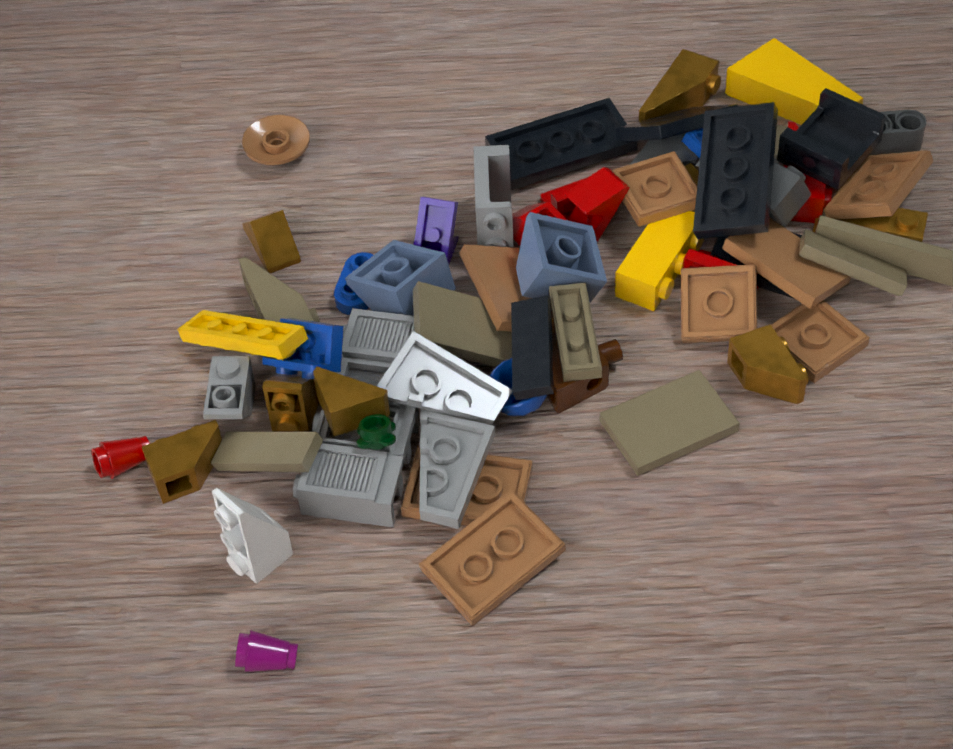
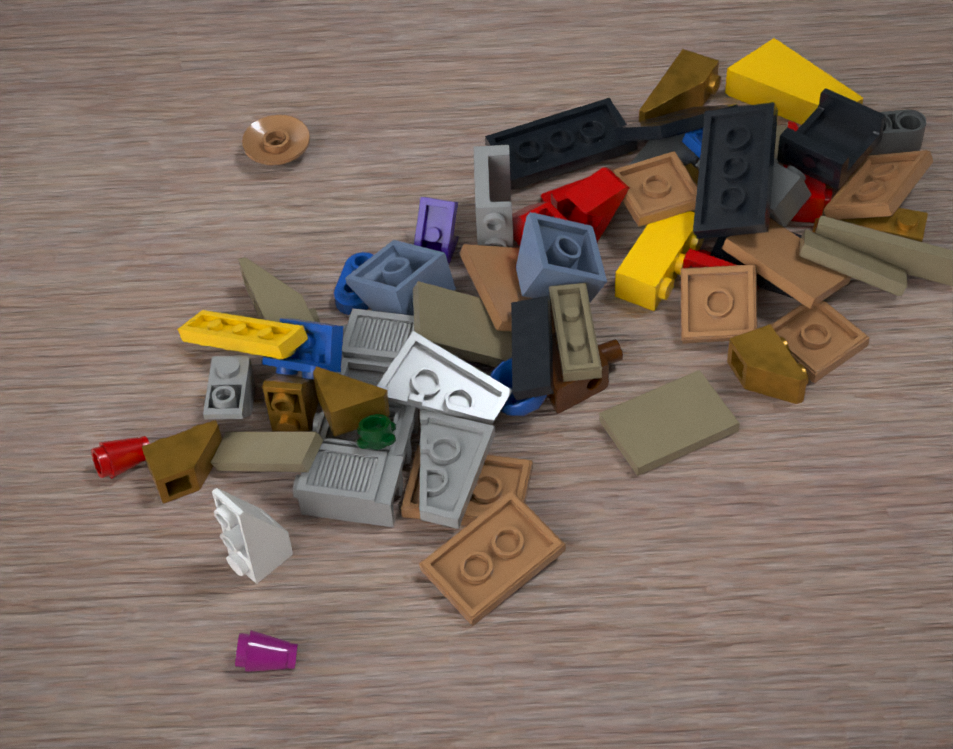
pearl gold slope [242,210,301,274] -> none

